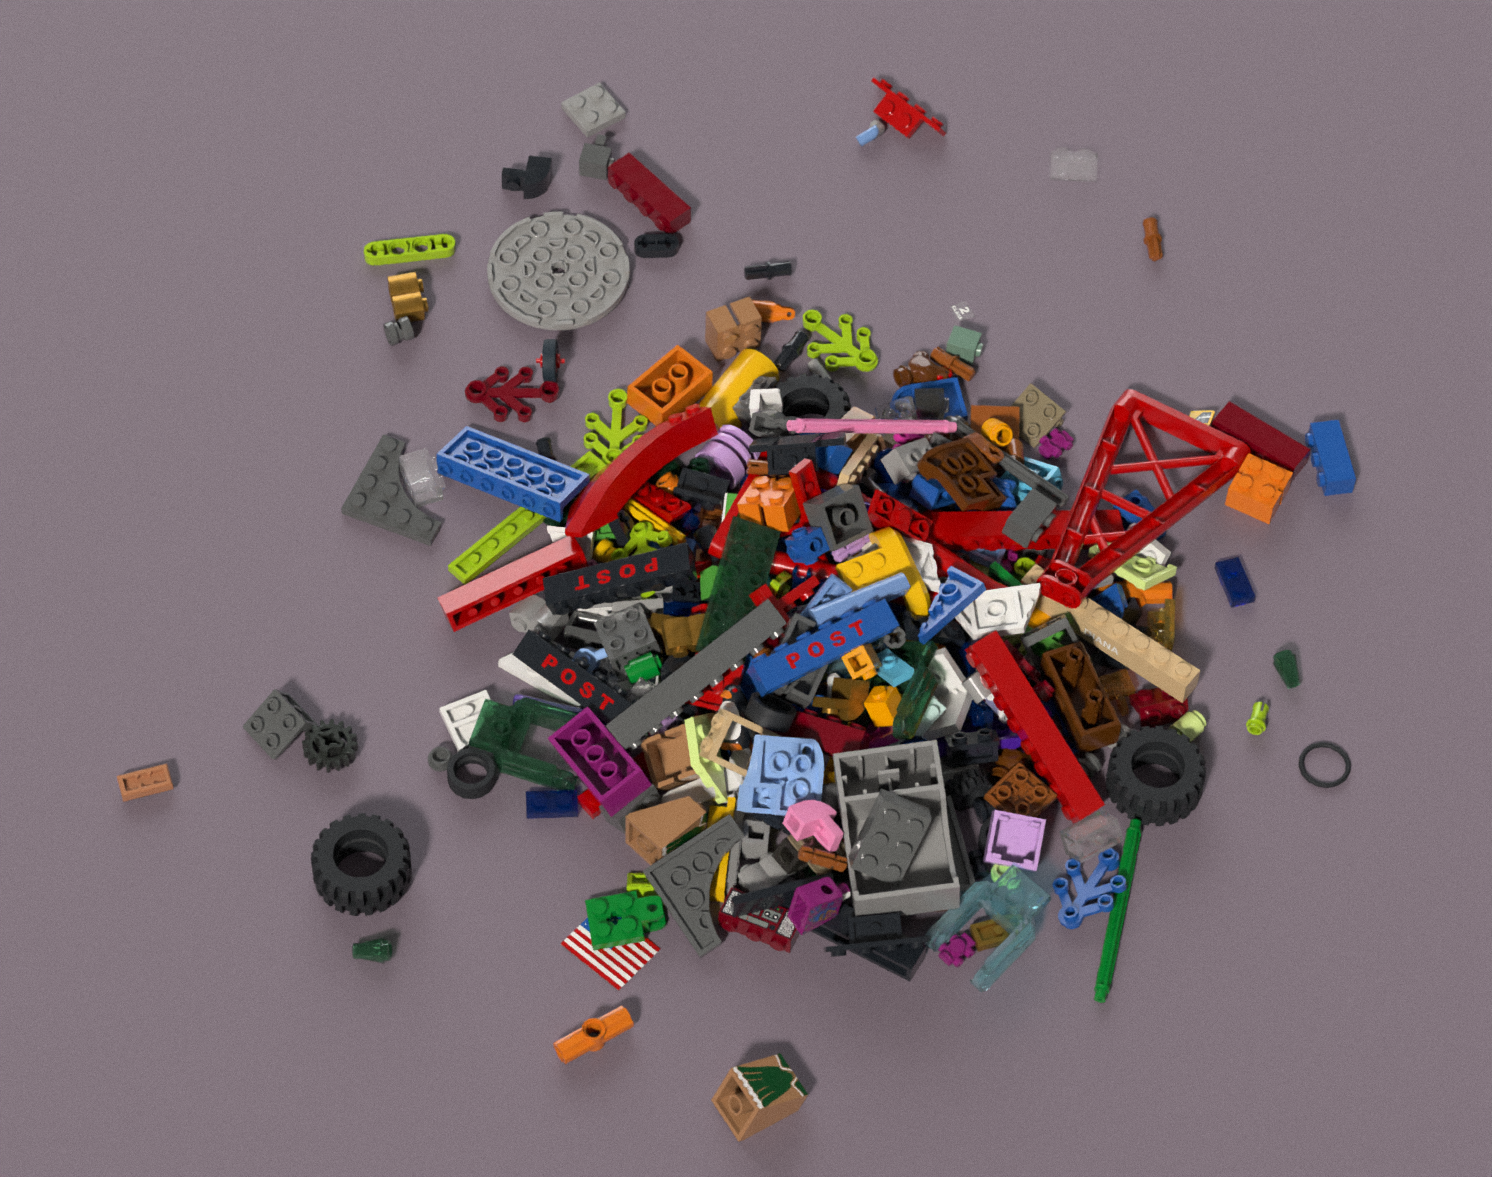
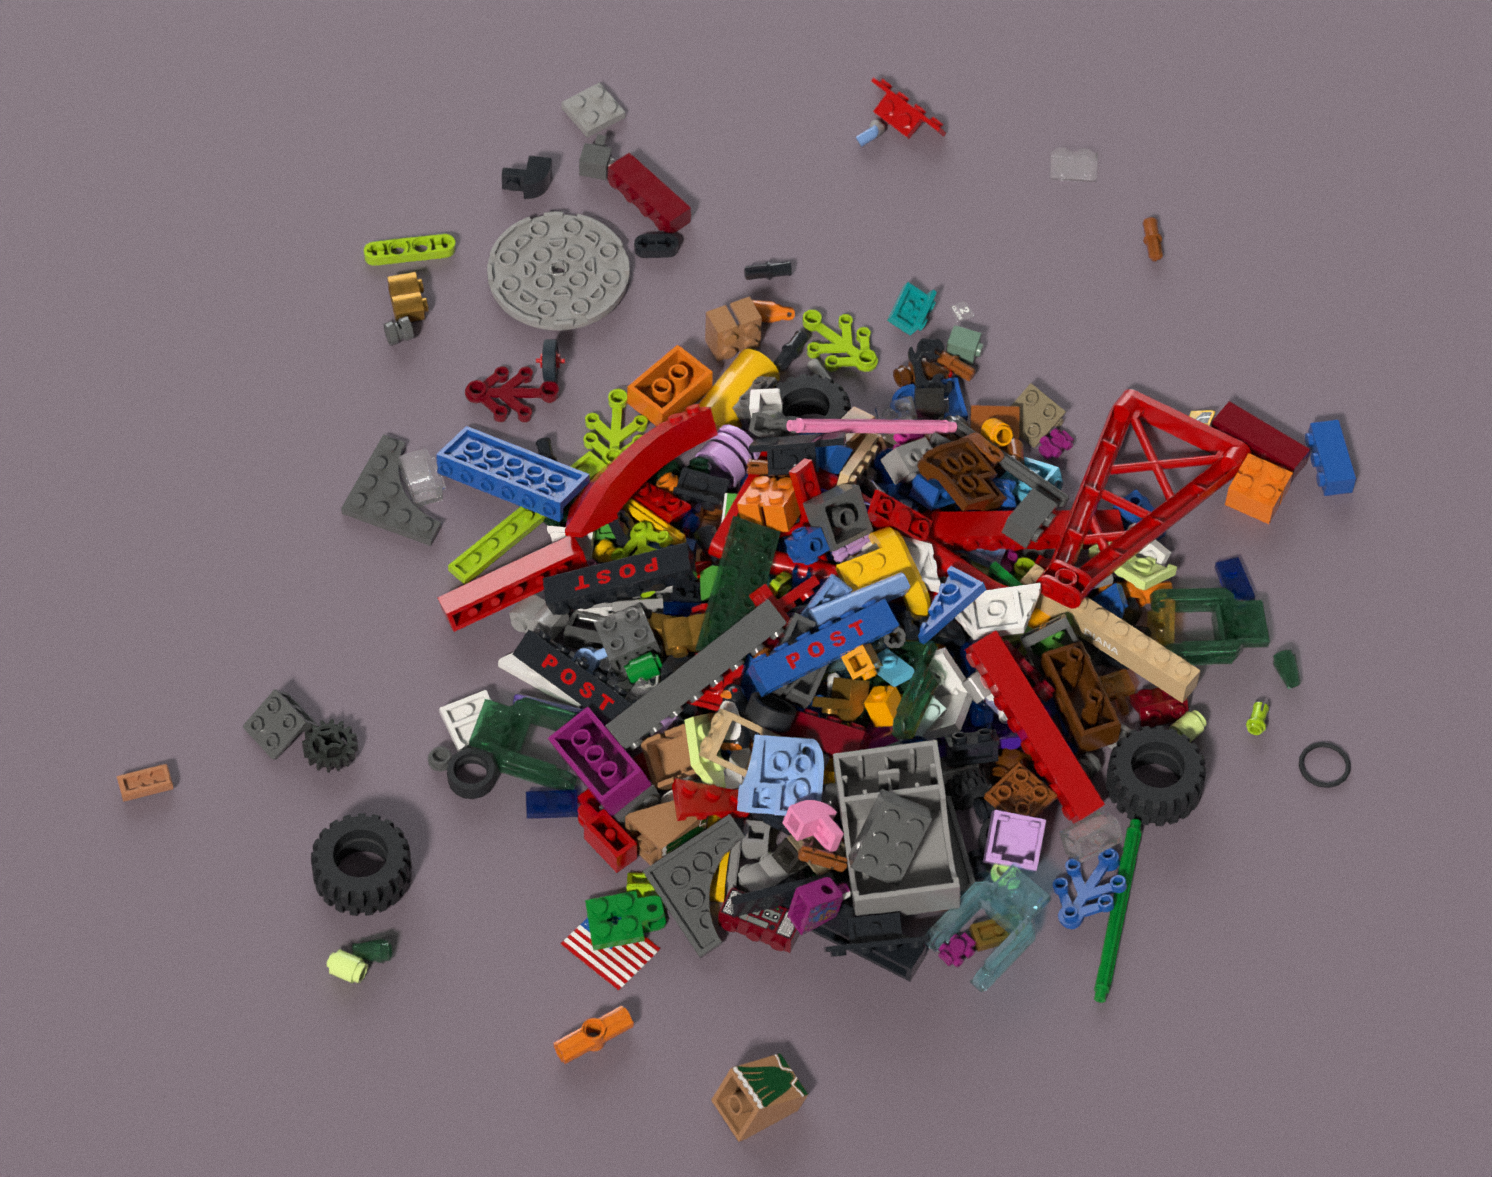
none -> yellowish green brick [327,949,368,983]
none -> red brick [578,804,637,873]
none -> red wing [672,778,749,821]
none -> teal bracket [887,282,937,336]
none -> black helmet [907,338,952,400]
none -> clear green plate [1149,588,1270,665]

